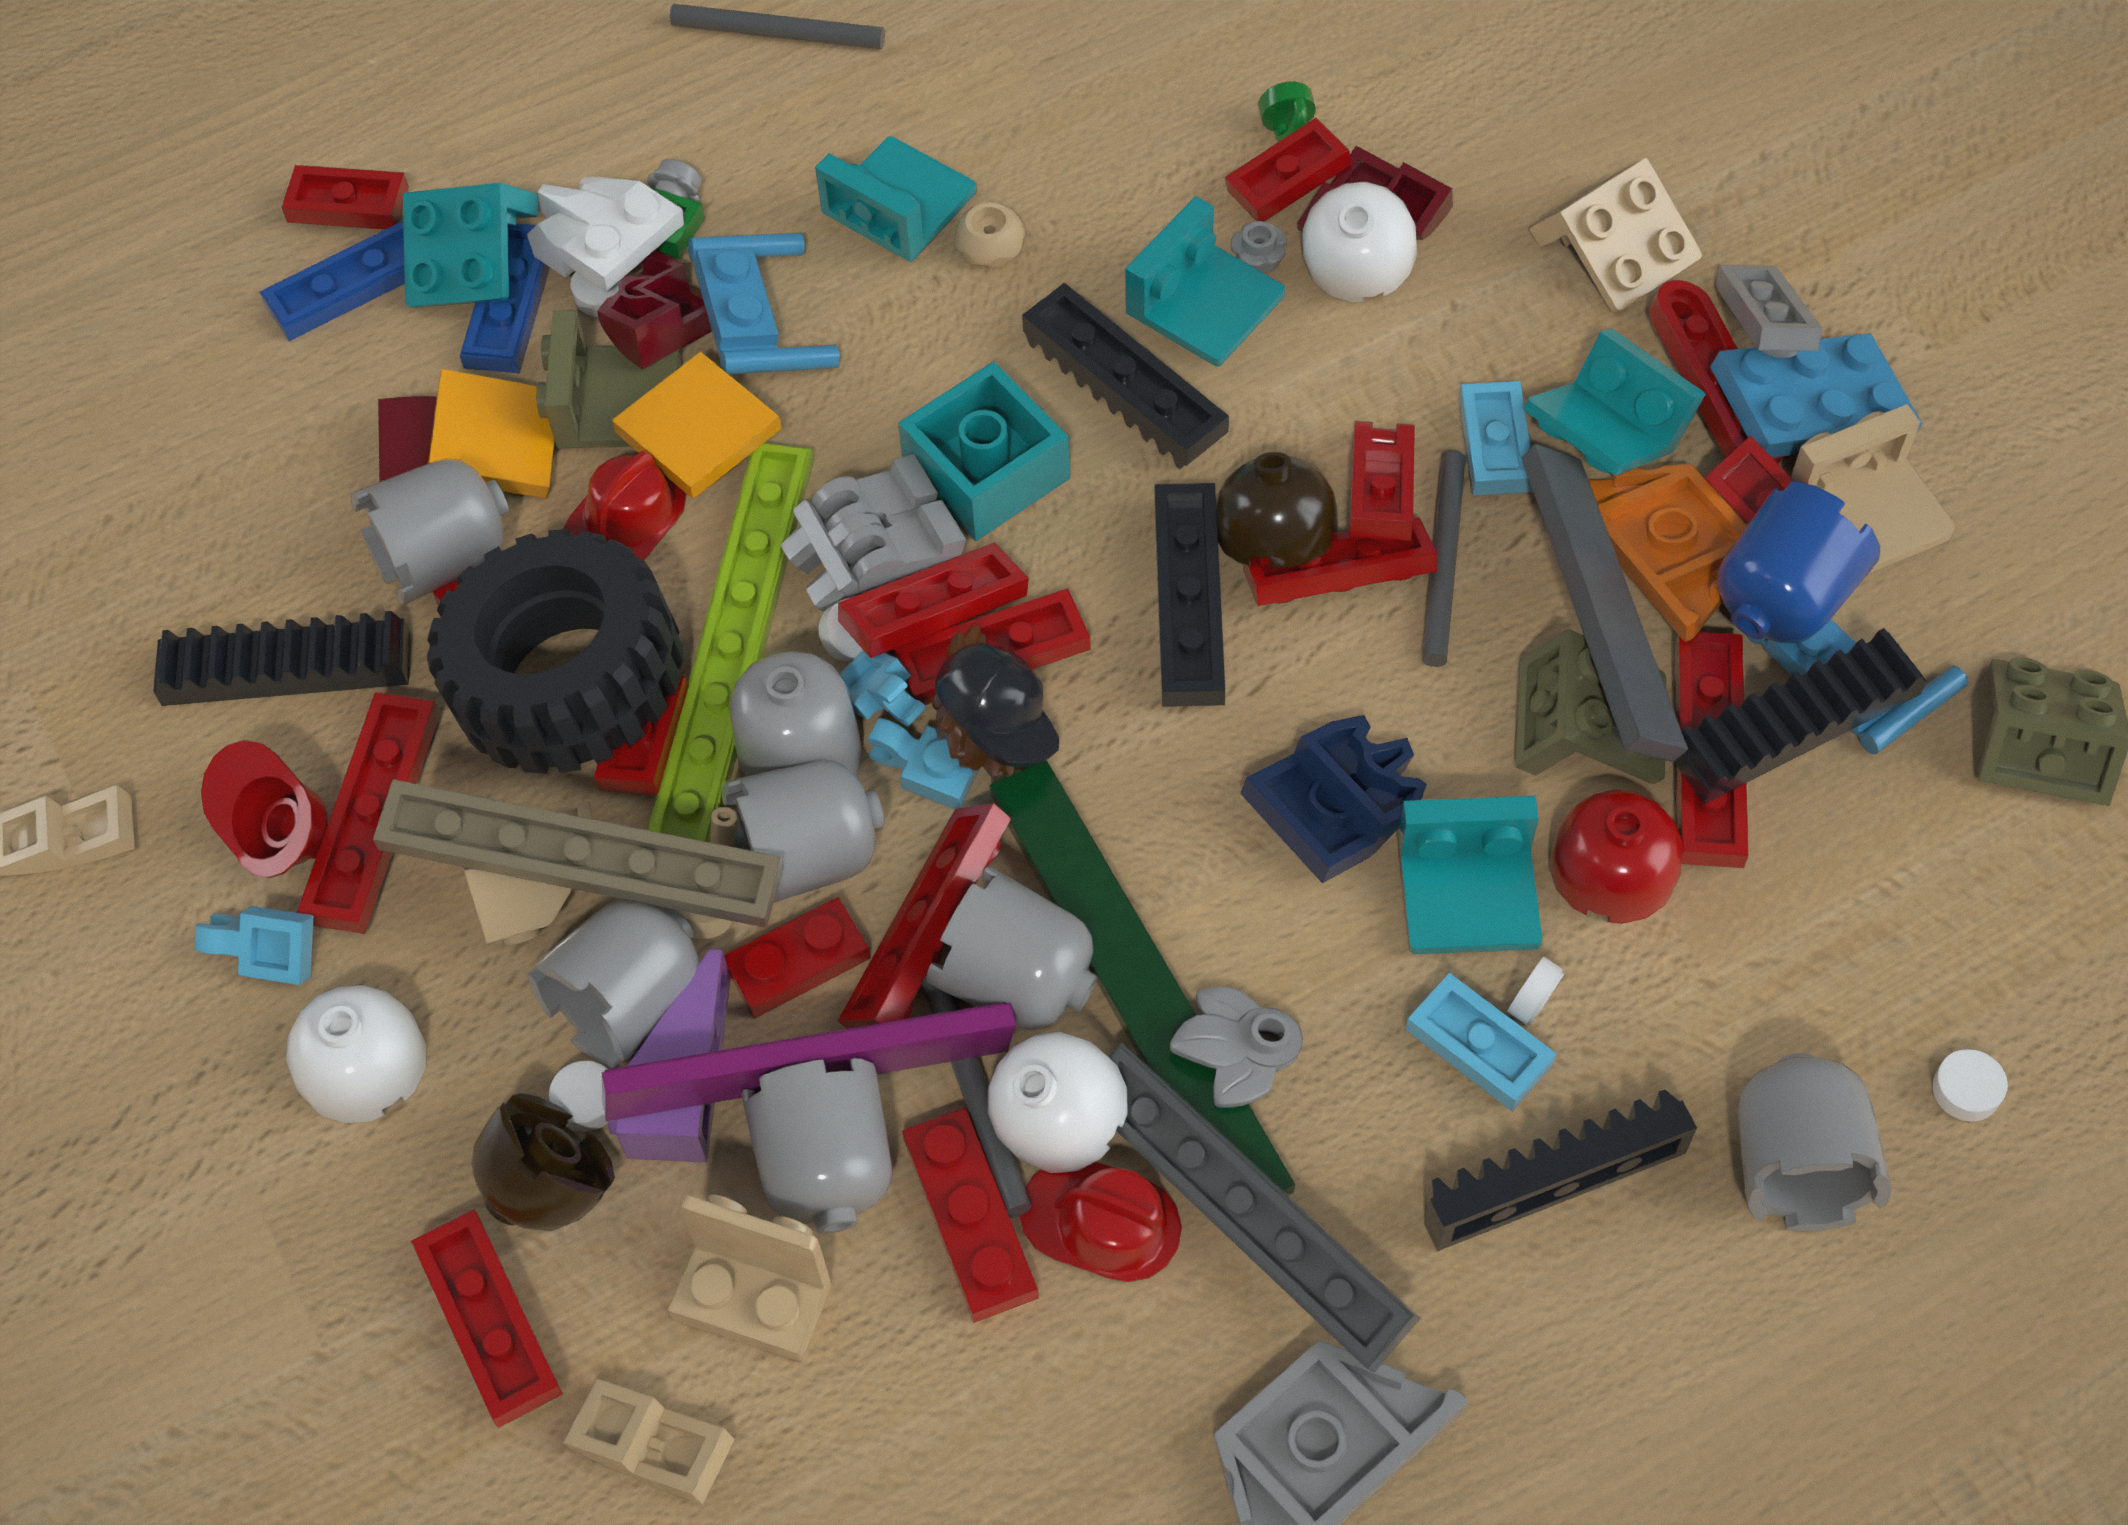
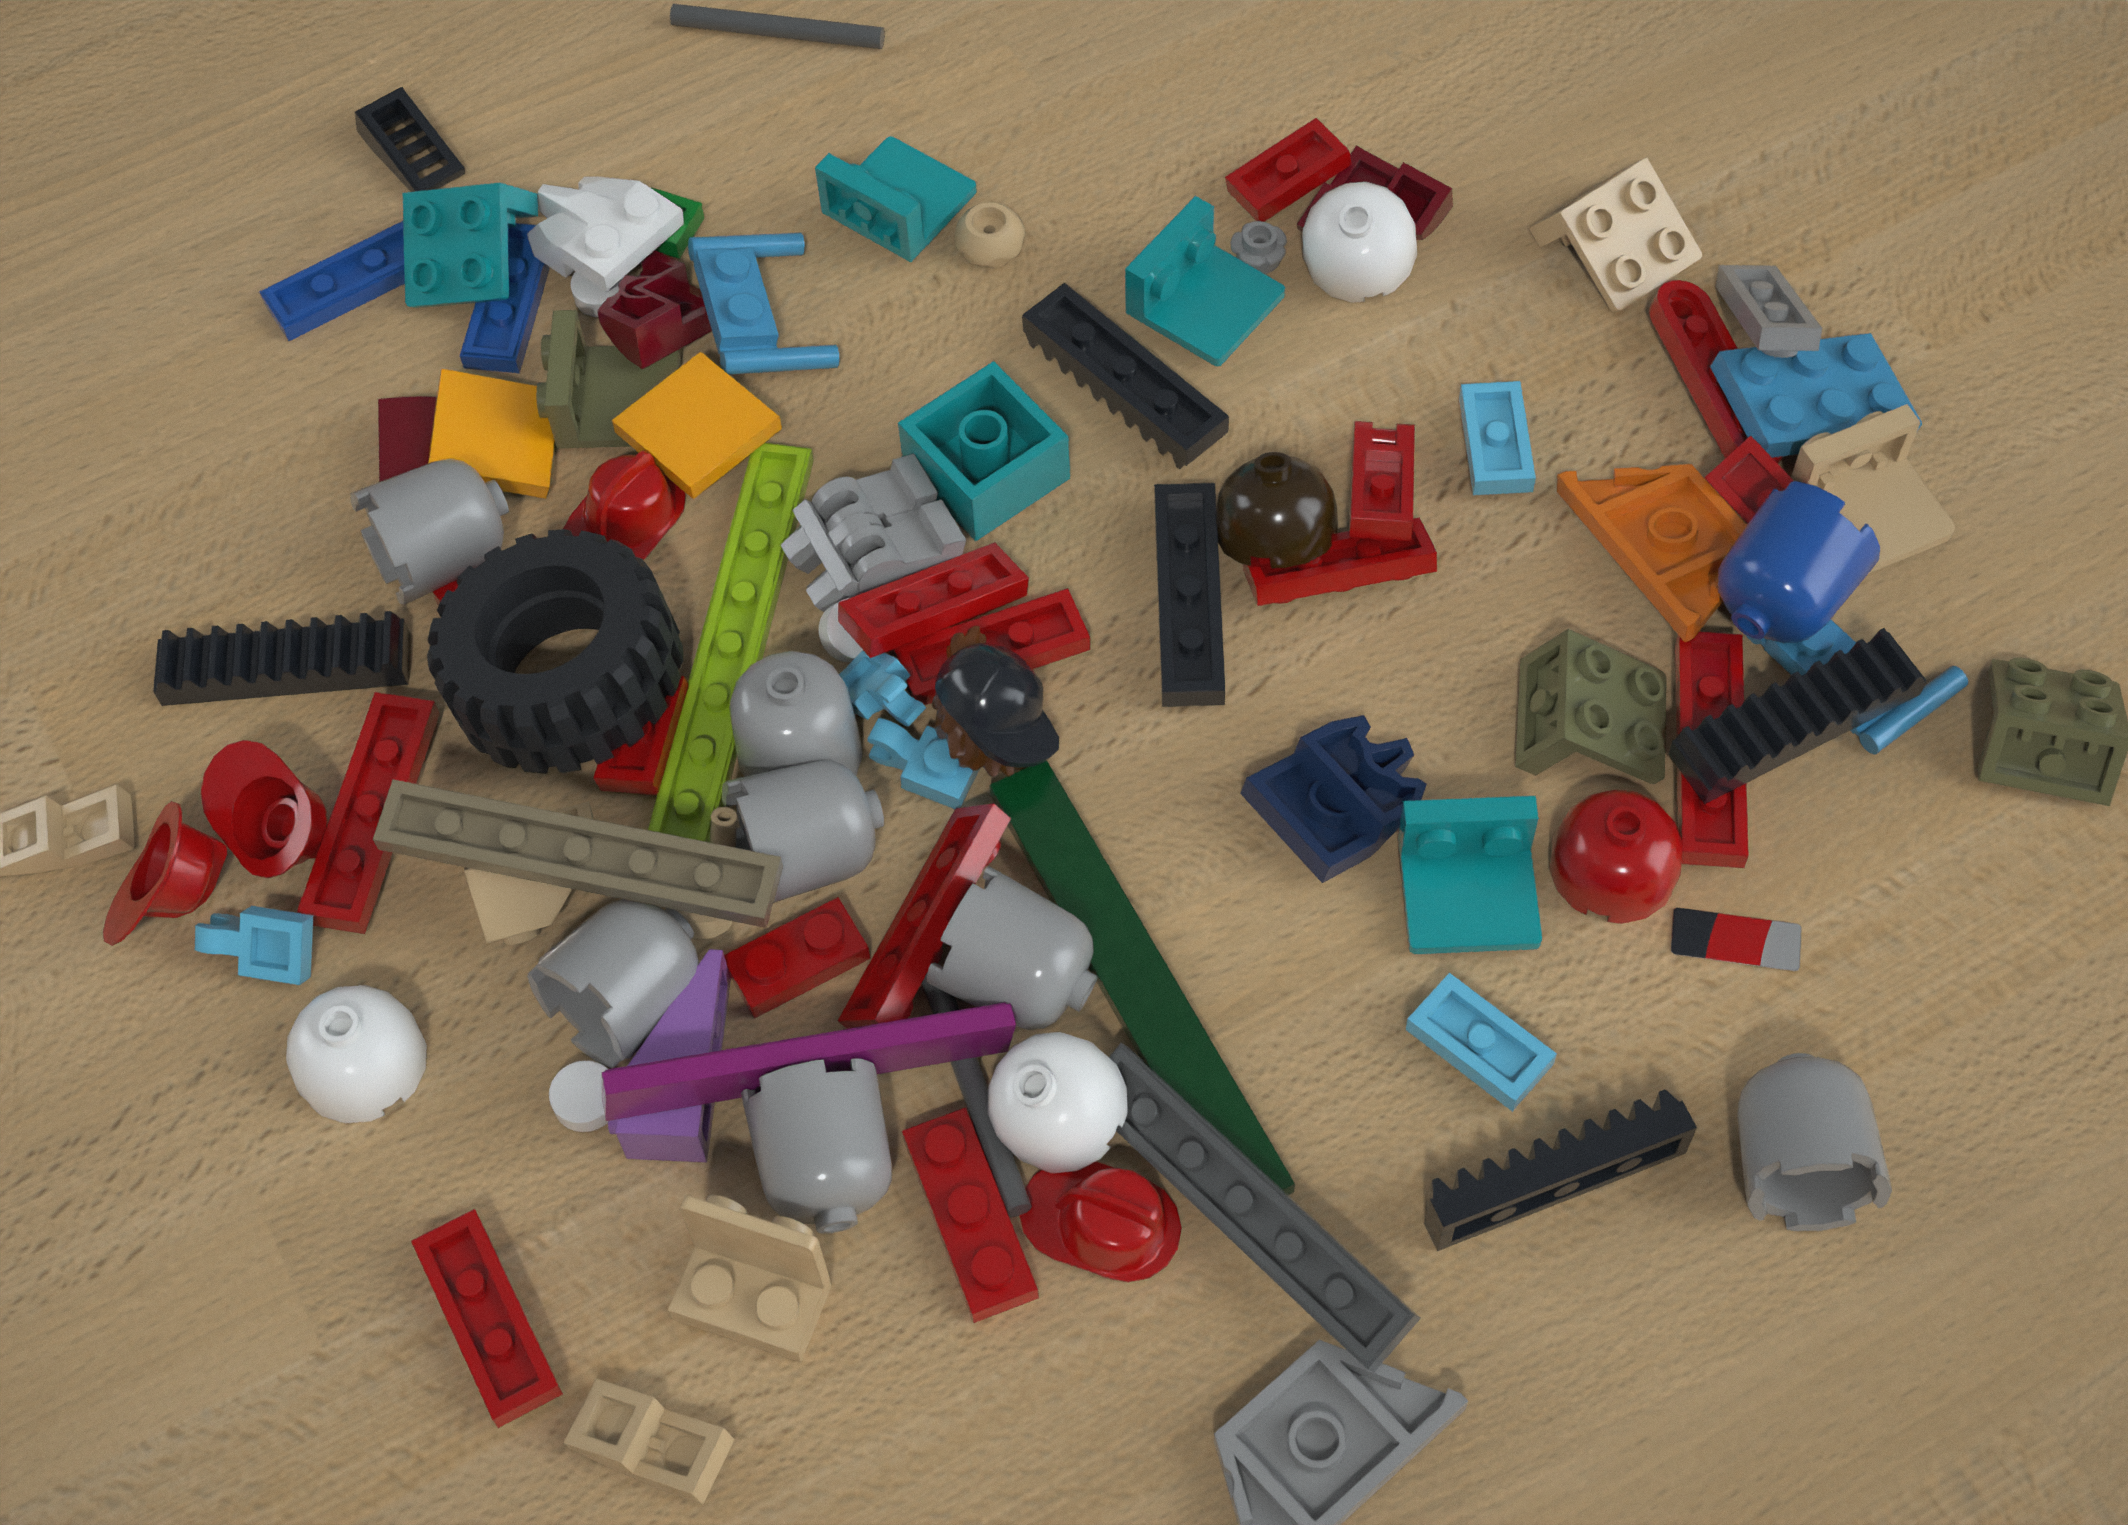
red plate [281,165,409,230] -> none
dark brown cylinder [471,1093,615,1231] -> none
light grey plate [647,159,702,202] -> none
light grey plate [1170,987,1302,1108] -> none
green tile [1258,81,1316,142] -> none
dark grey bar [1422,451,1466,667] -> none
white tile [1507,956,1564,1025] -> none
dark grey tile [1522,444,1688,762] -> none
teal bracket [1523,328,1706,475] -> none
white tile [1932,1049,2008,1122] -> none
none -> red piece [103,801,227,946]
none -> black slope [355,87,465,192]
none -> sticker [1671,908,1801,971]

